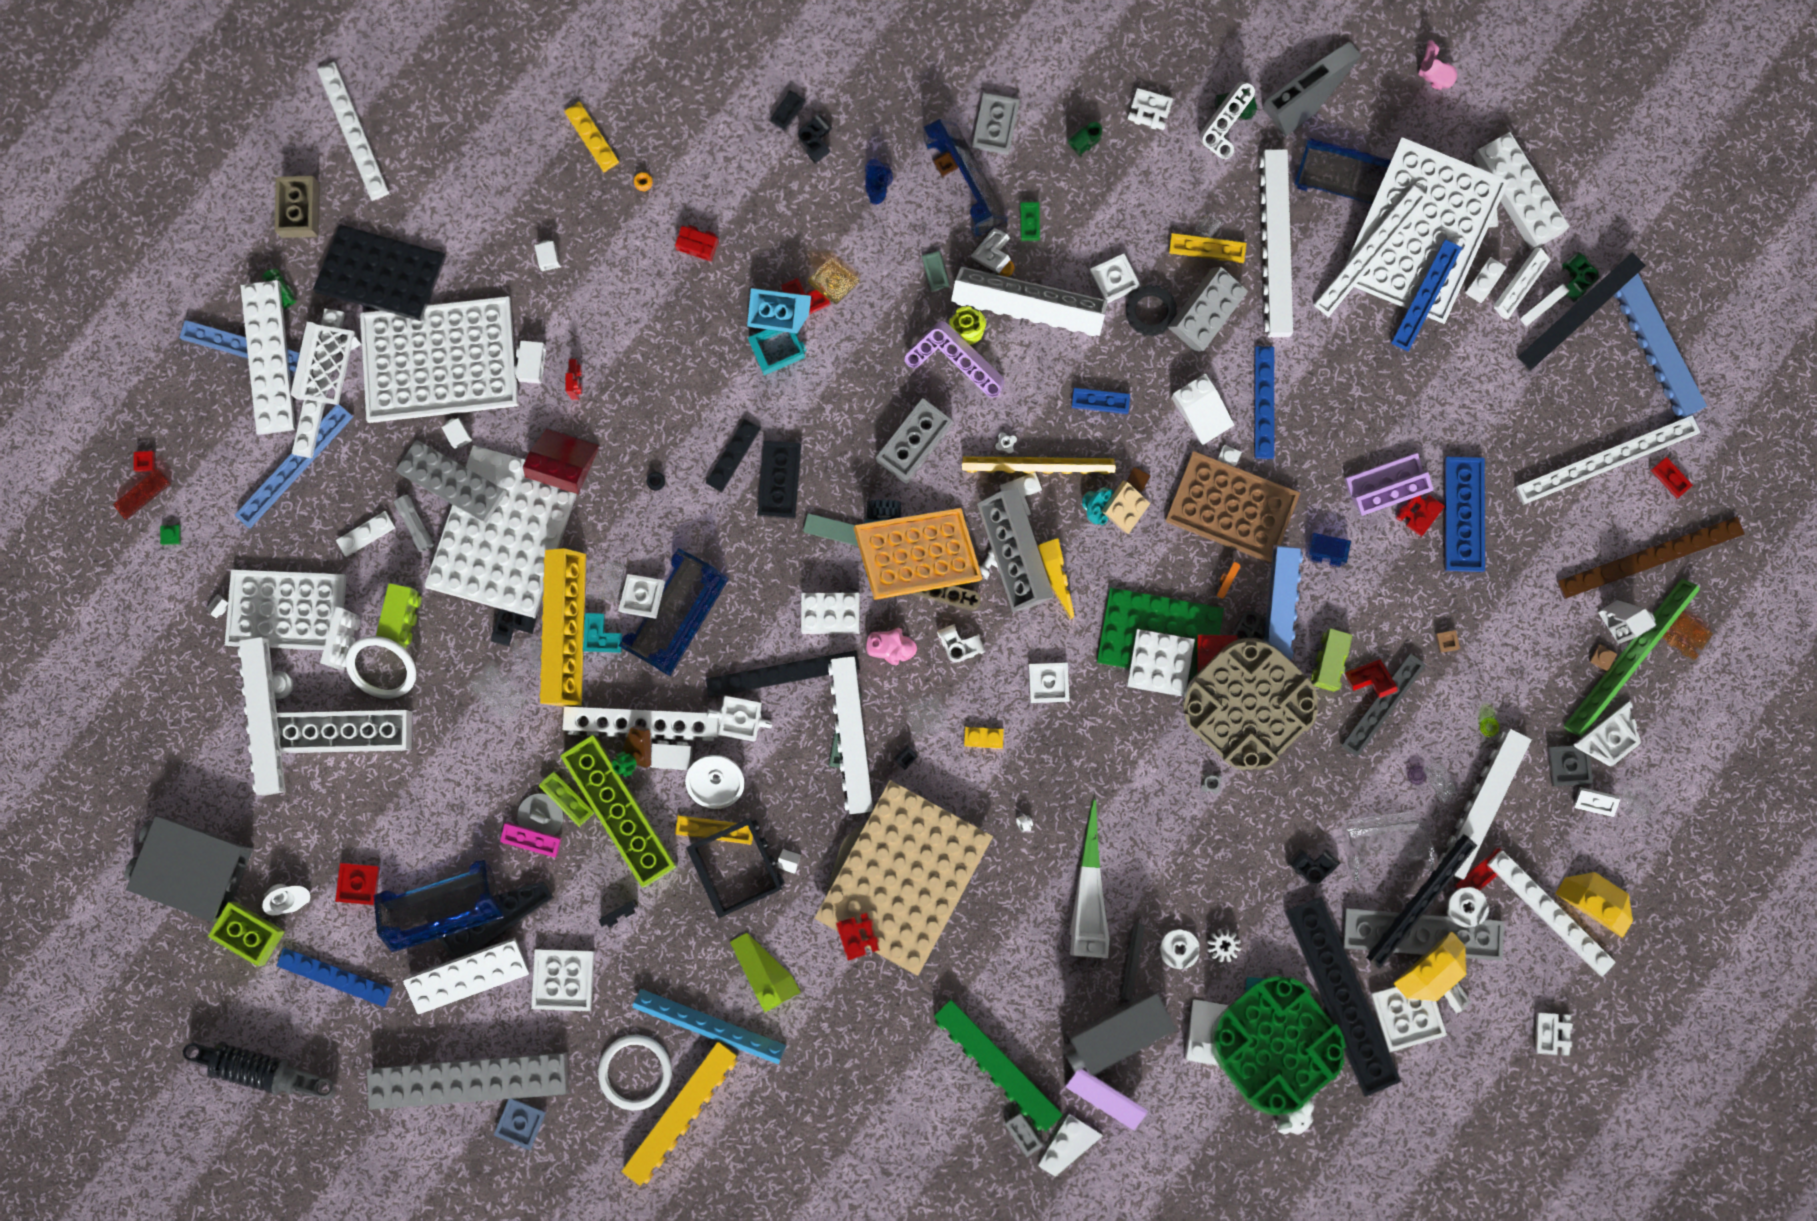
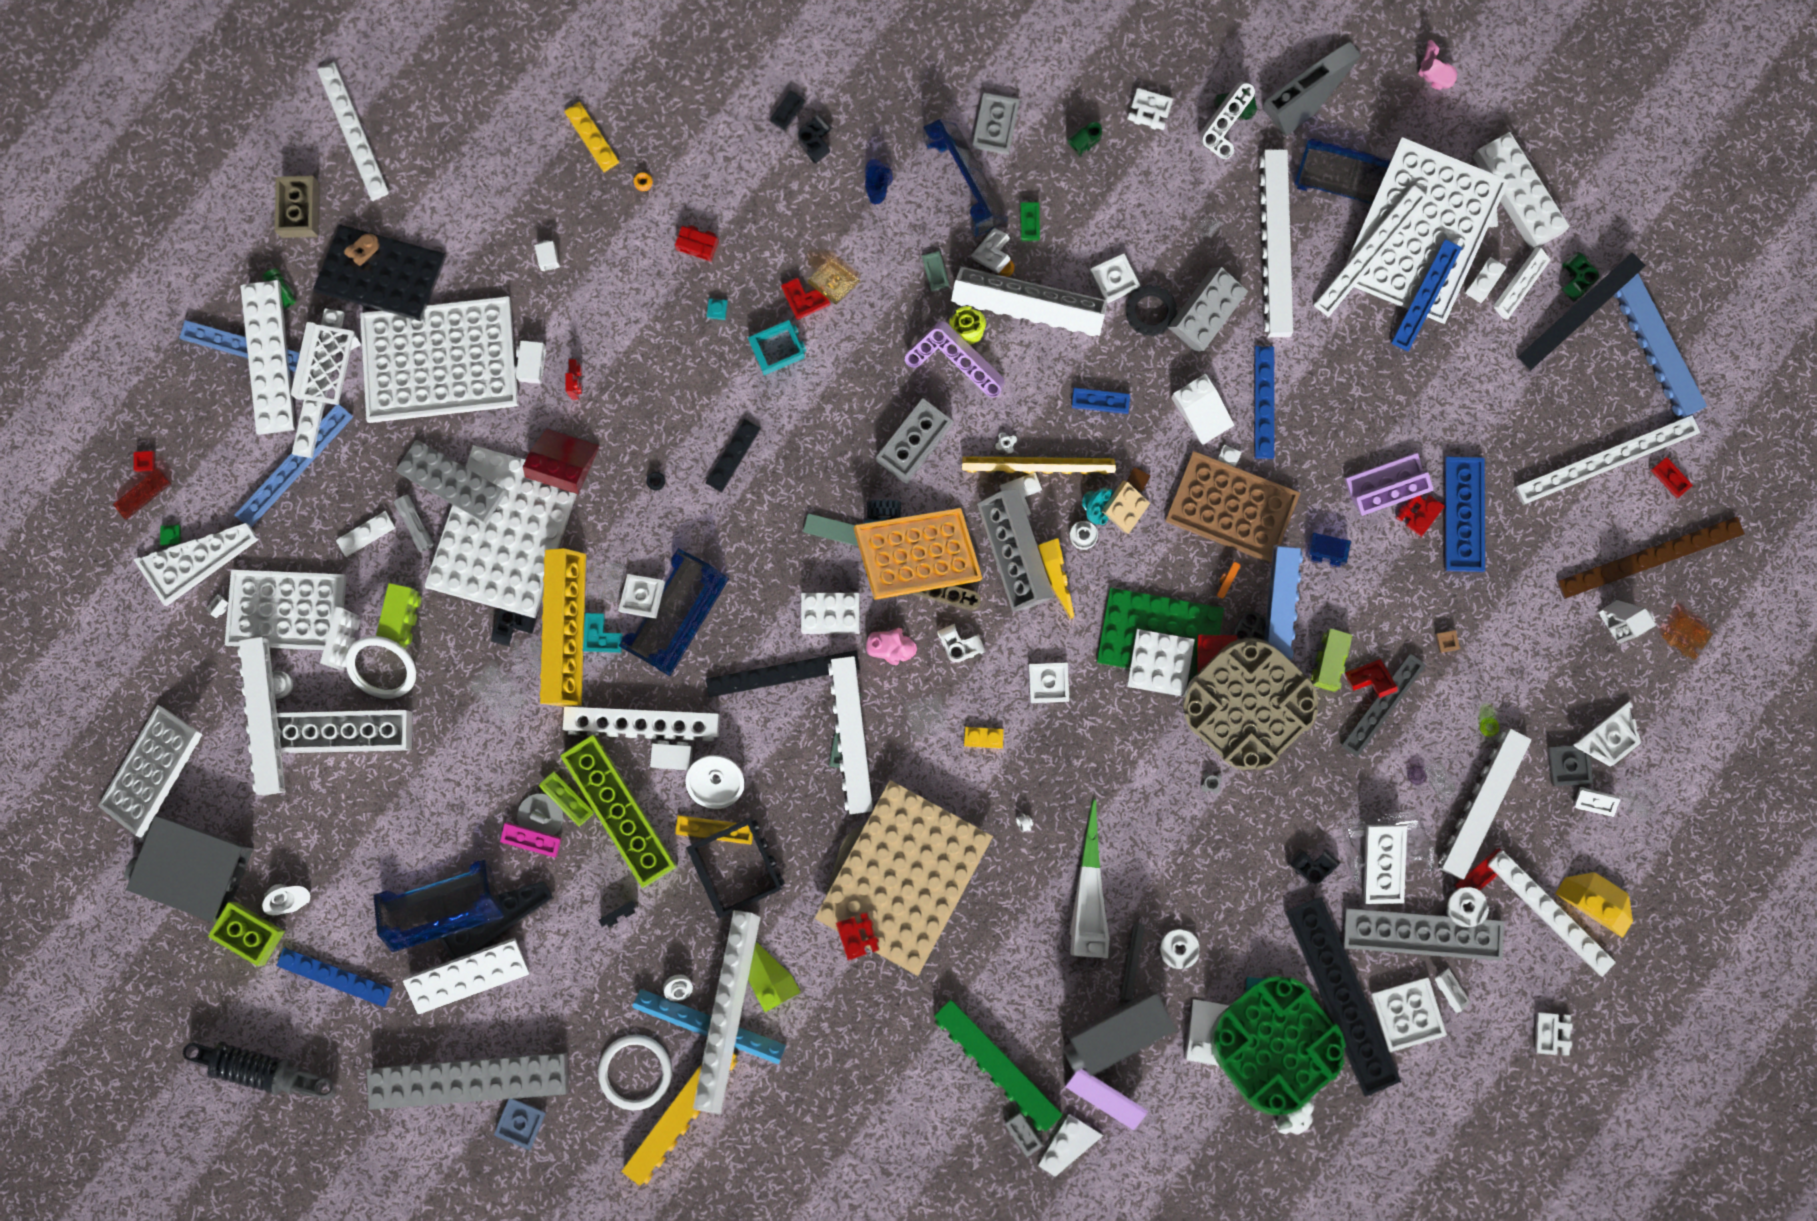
red plate [335,863,380,905] -> none
white brick [441,418,472,450] -> none
white plate [531,949,595,1011] -> none
green gear [612,752,636,777] -> none
reddish brown wing [622,725,652,768] -> none
white plate [707,696,772,741] -> none
medium azure slope [747,289,811,333] -> none
black plate [757,441,802,519] -> none
white slope [777,849,801,873] -> none
black slope [893,745,918,770] -> none
reddish brown tile [933,152,958,178] -> none
white piece [979,550,998,579] -> none
yellow plate [1169,233,1247,263] -> none
white gear [1207,929,1241,962] -> none
black plate [1366,834,1478,969] -> none
yellow wedge [1393,931,1466,1001] -> none
white beam [1520,284,1569,326] -> none
bright green plate [1564,579,1700,737] -> none
medium nougat plate [1589,645,1617,671] -> none
none -> white plate [98,705,202,838]
none -> white wing [133,523,259,606]
none -> medium nougat plate [344,233,379,266]
none -> white plate [663,975,693,1002]
none -> white brick [693,910,760,1114]
none -> teal plate [707,299,728,320]
none -> white plate [1070,521,1098,550]
none -> white plate [1363,824,1407,904]

